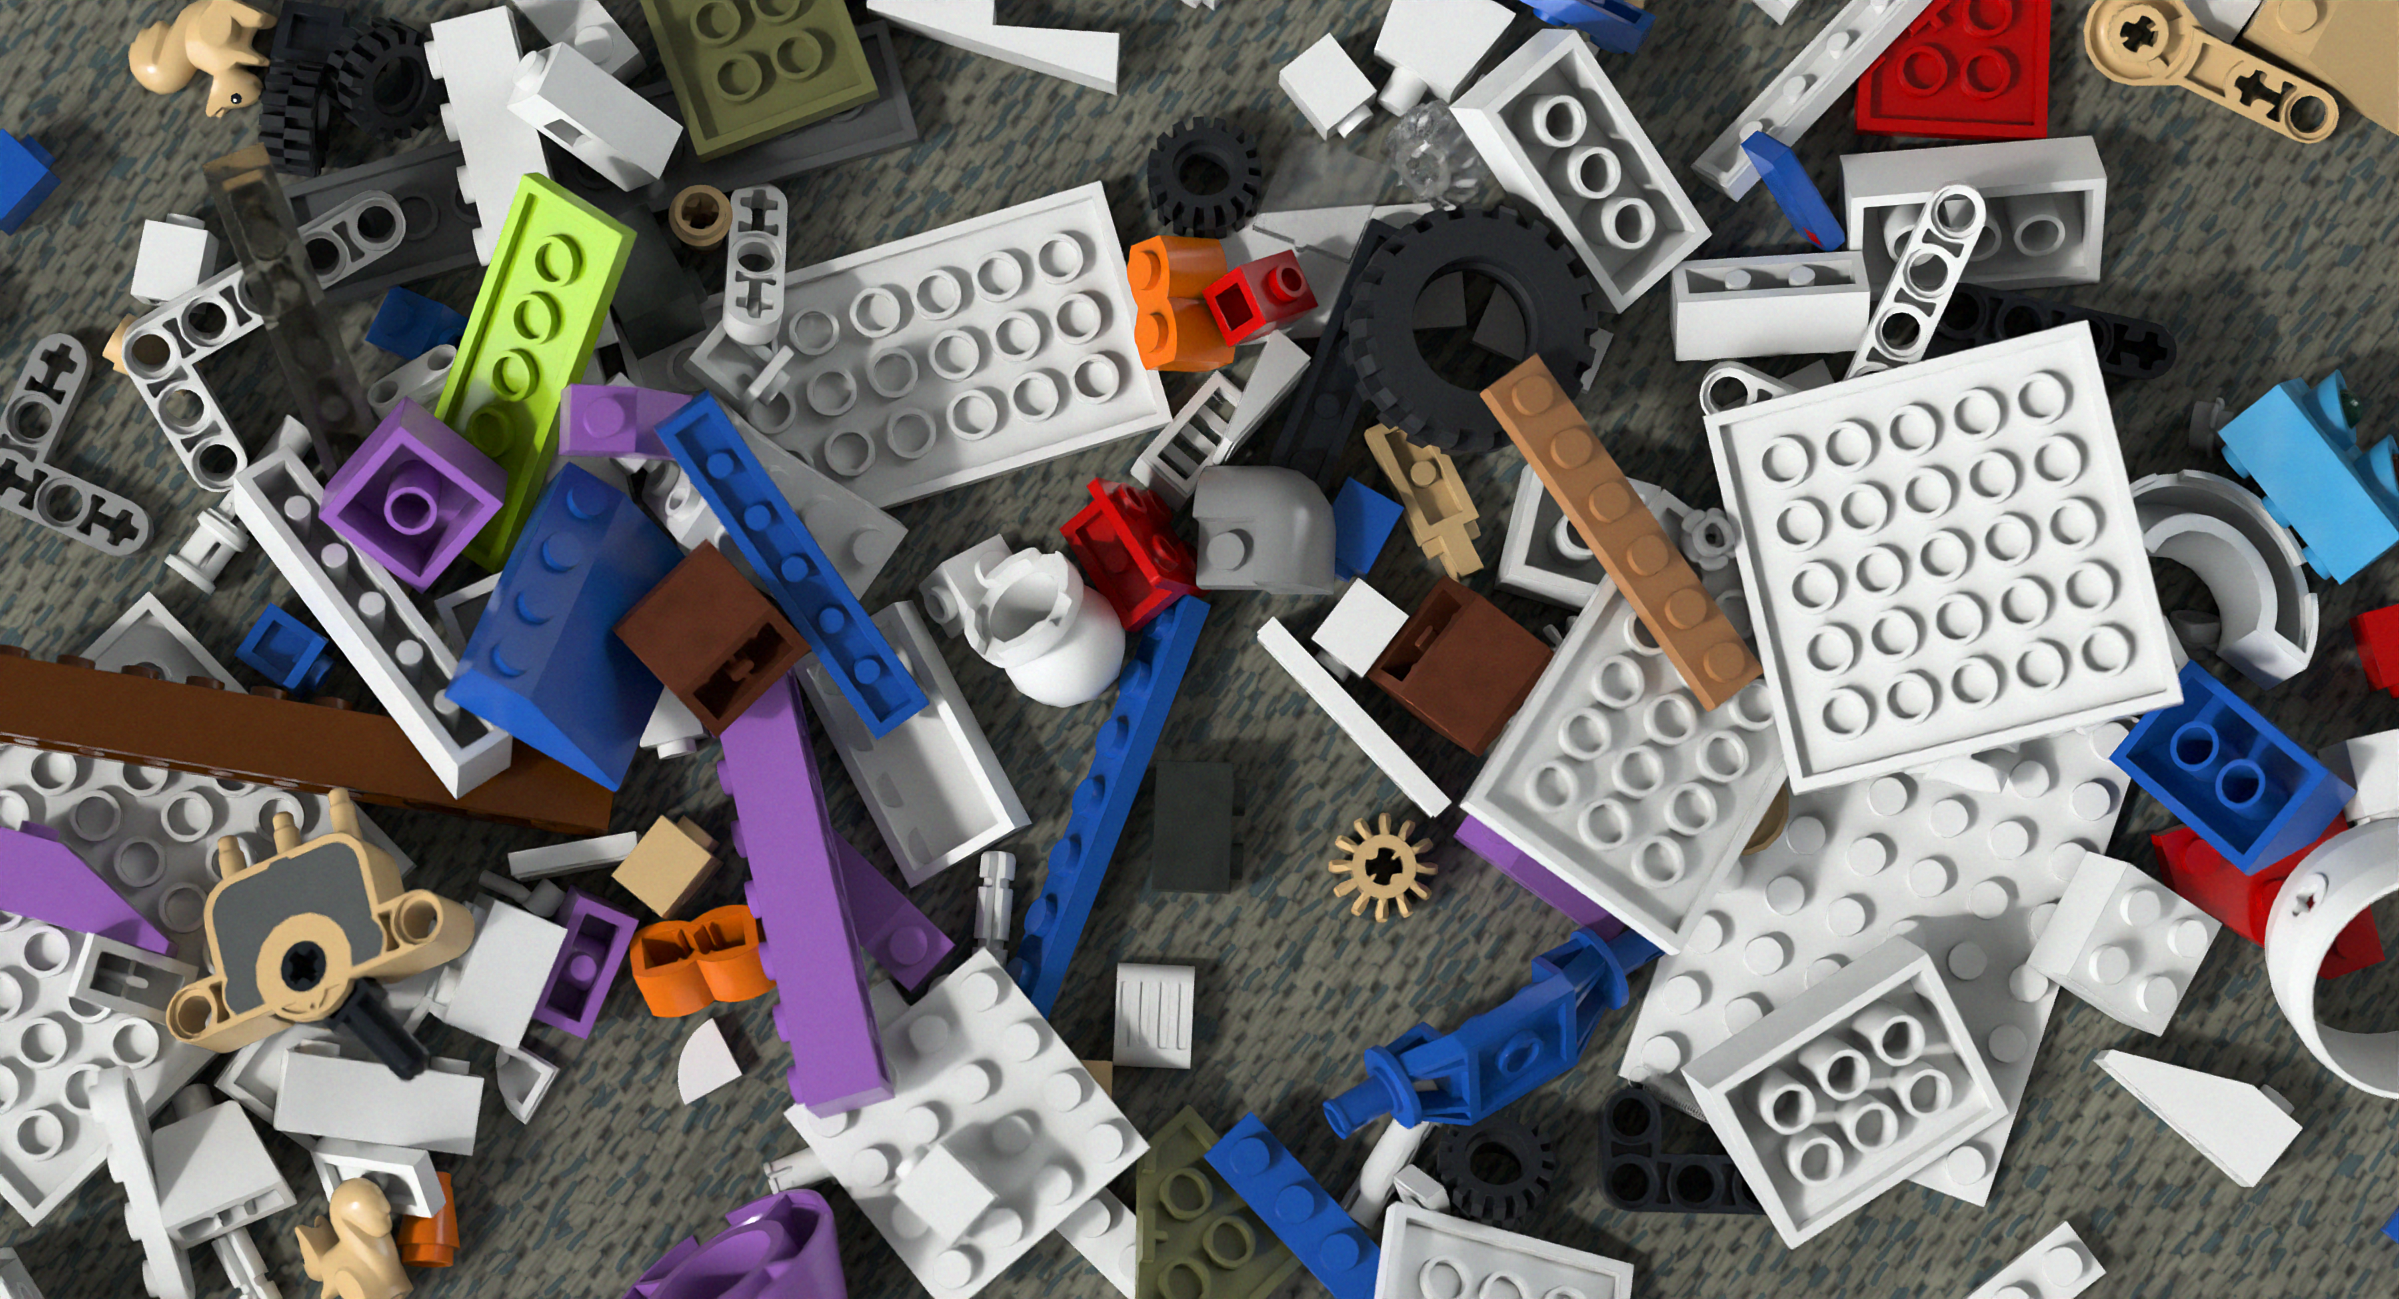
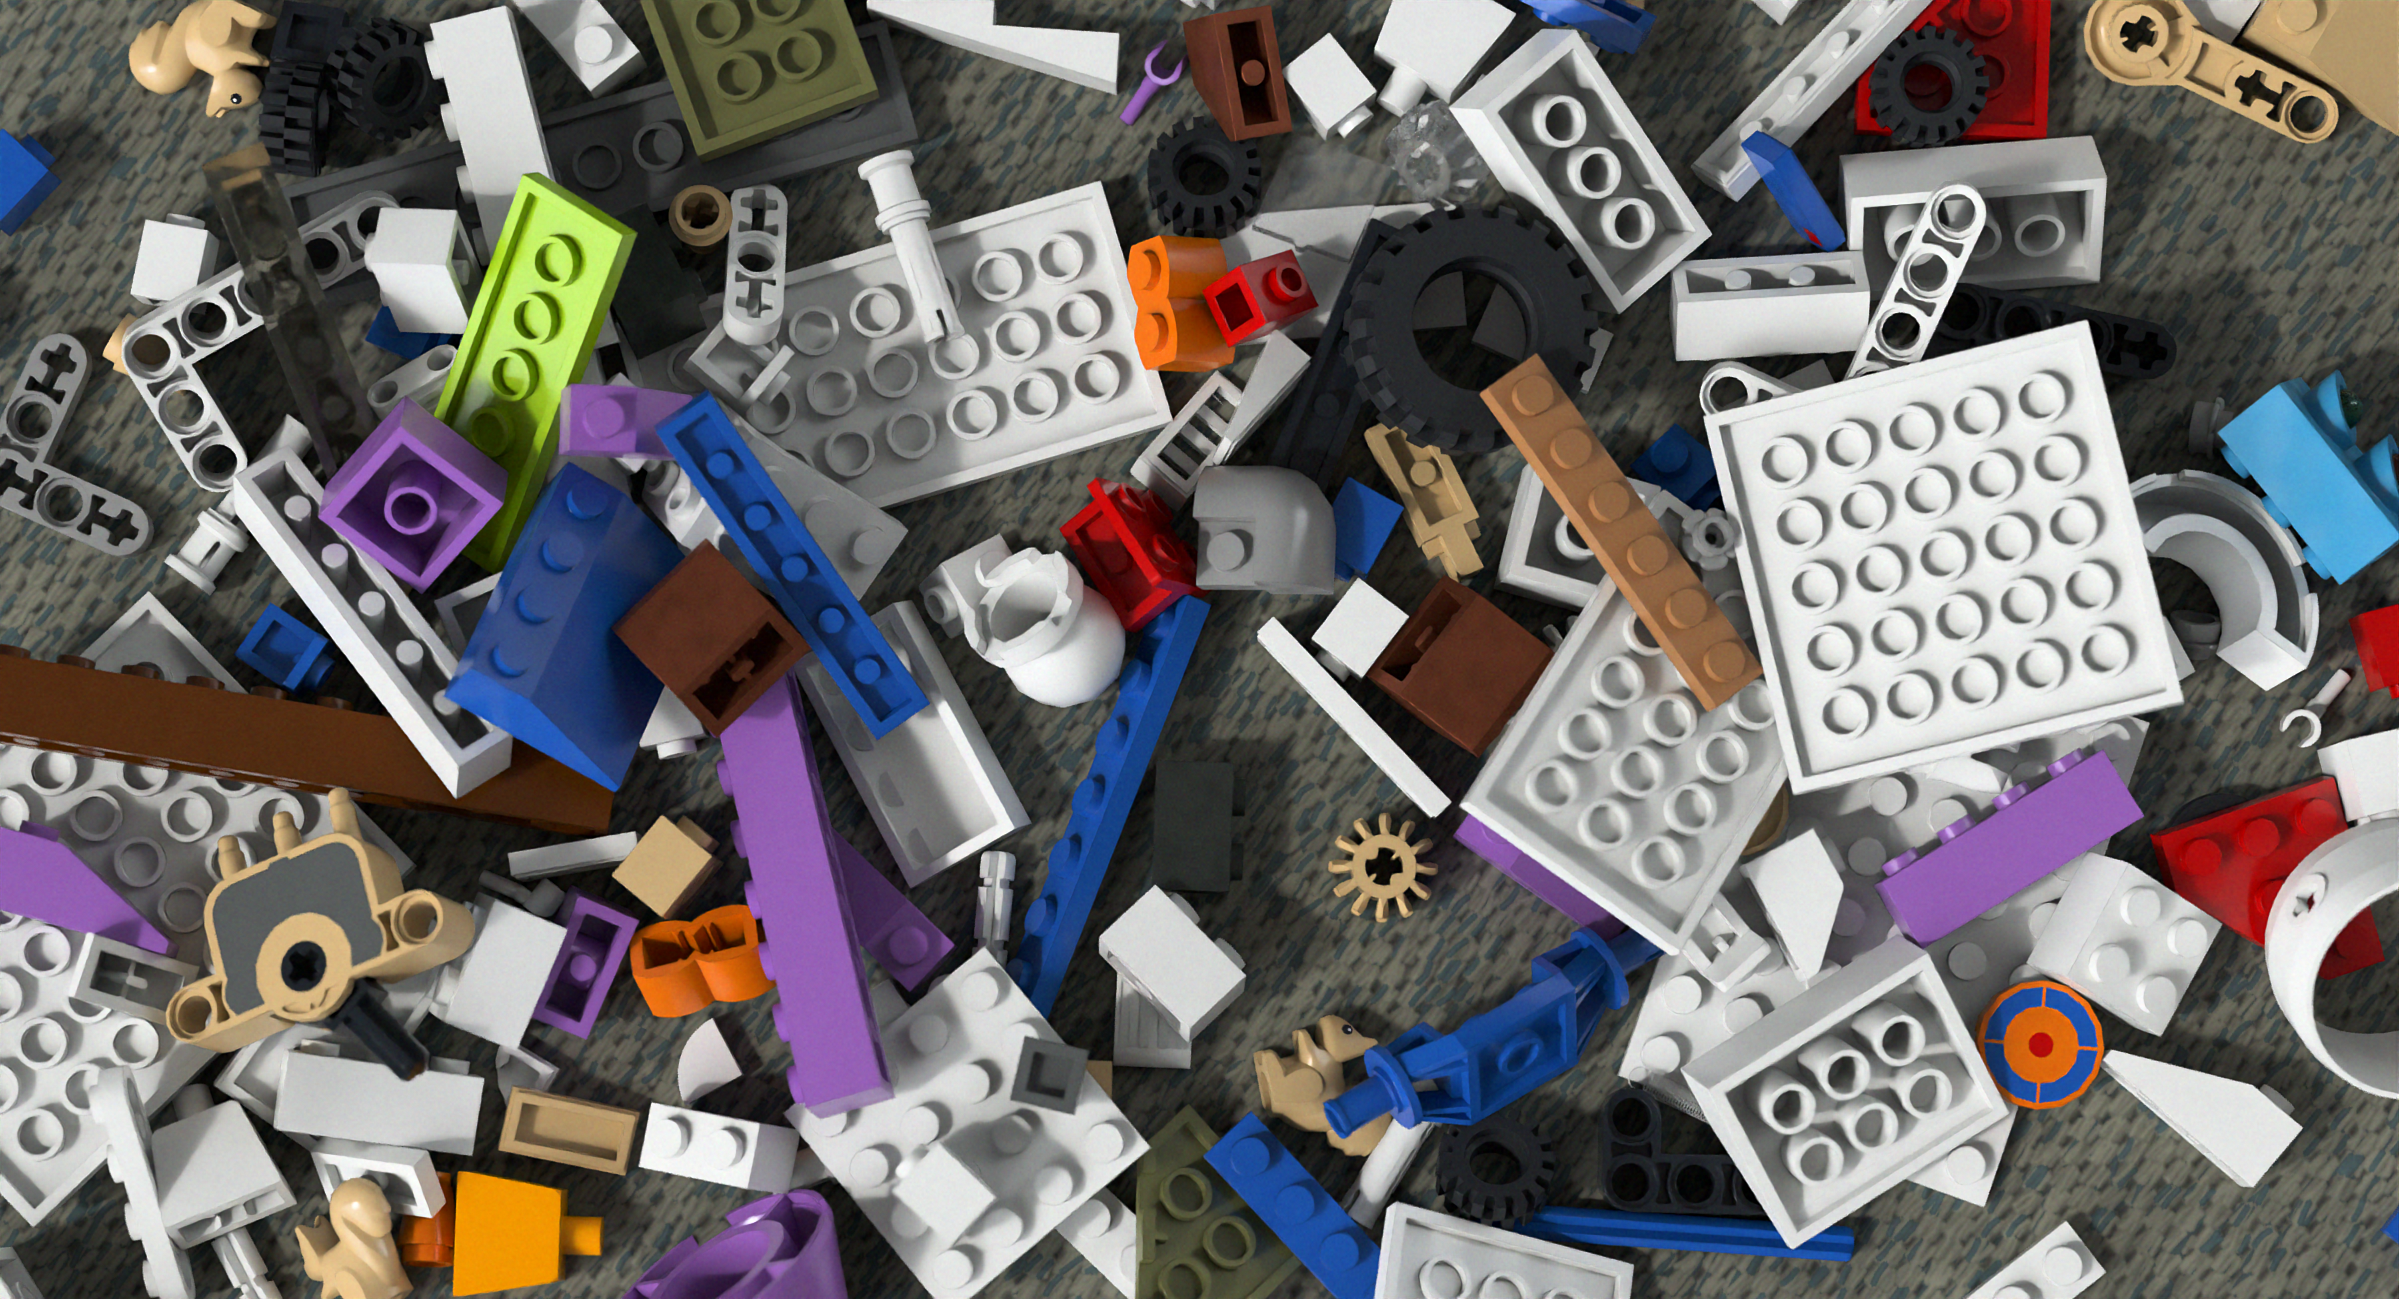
white brick [506,41,683,192] -> none
white tile [1393,1163,1451,1215] -> none
blue slope [2108,659,2357,876] -> none
none -> white brick [364,208,484,334]
none -> light orange torso [453,1171,605,1296]
none -> tan tile [498,1084,640,1176]
none -> white brick [639,1103,800,1194]
none -> white pin [858,149,965,346]
none -> dark grey plate [1010,1036,1090,1115]
none -> white brick [1099,884,1246,1044]
none -> medium lavender hand [1119,40,1189,126]
none -> copper slope [1183,5,1293,142]
none -> tan animal [1253,1015,1392,1157]
none -> blue axle [1472,1205,1854,1262]
none -> blue bracket [1630,423,1726,513]
none -> white bracket [1682,890,1772,992]
none -> white slope [1738,829,1846,982]
none -> black tyre [1868,26,1990,149]
none -> medium lavender brick [1873,747,2144,949]
none -> tile [1974,980,2104,1110]
none -> white hand [2279,669,2351,747]

